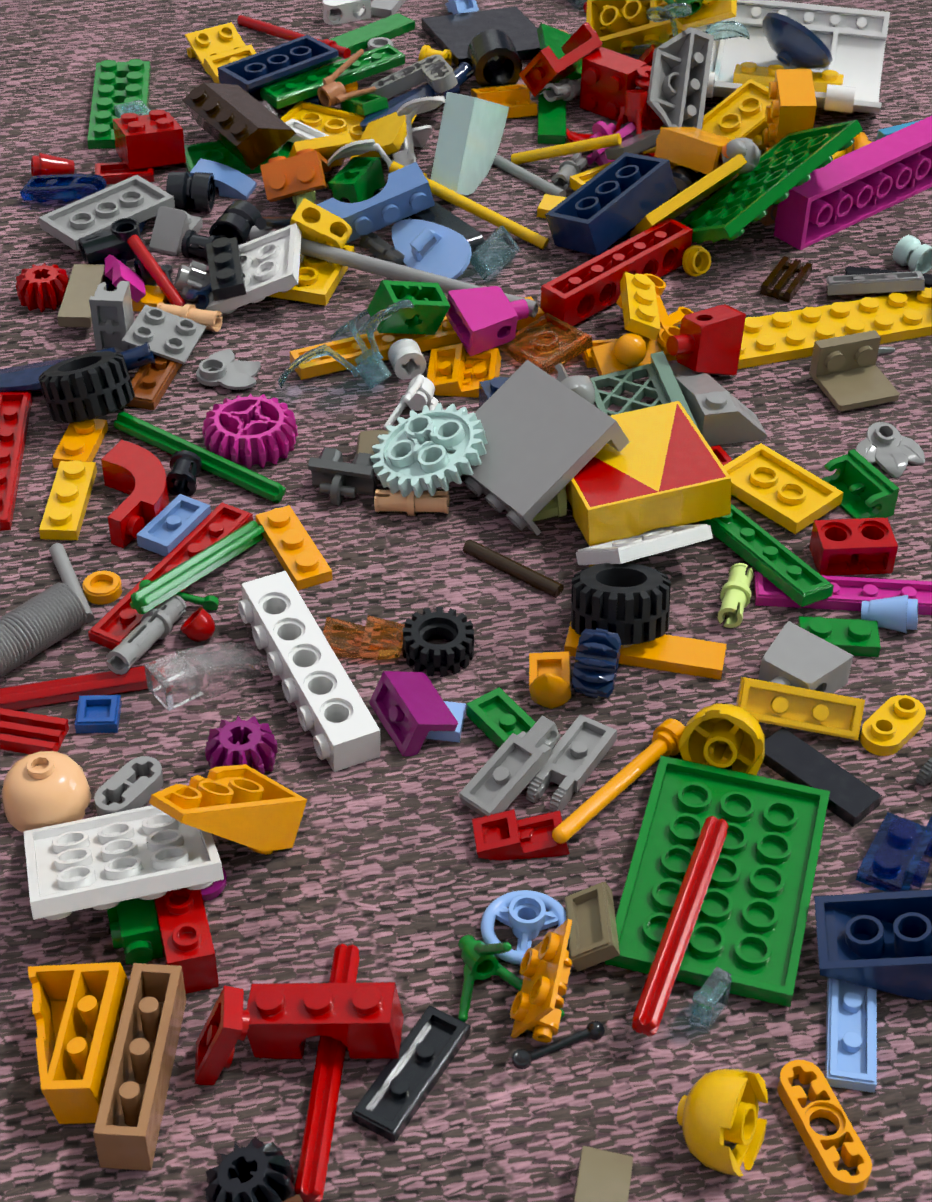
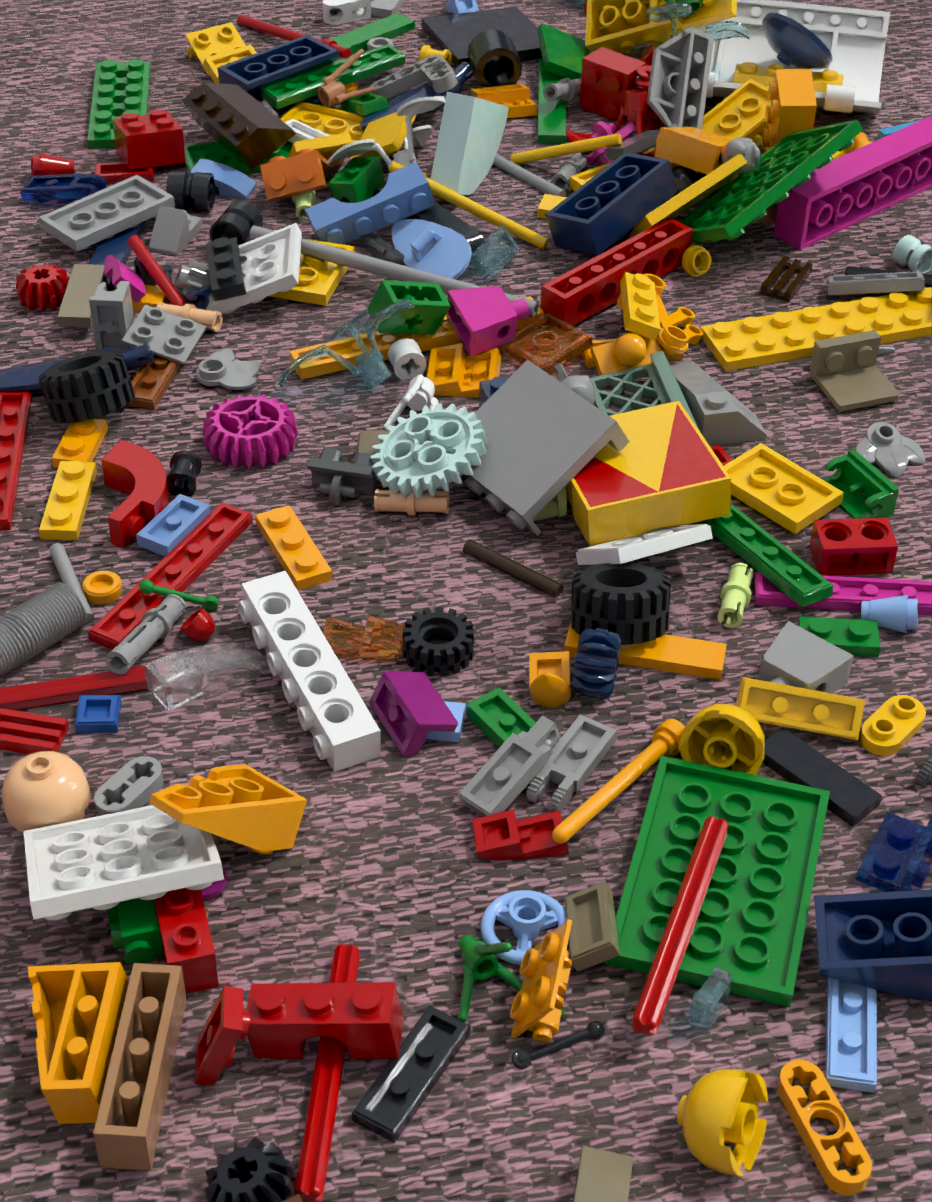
black piece [78,218,142,264] -> none
clear light blue tile [114,100,151,118] -> none
green axle [114,412,286,503] -> none
axle [130,521,264,614] -> none
black bush [181,230,220,262] -> none
magenta gear [205,715,278,775] -> none
black bar [256,216,292,230] -> none
yellow leg [290,198,352,249] -> none
red panel [519,22,603,97] -> none
red torso [666,304,746,375] -> none

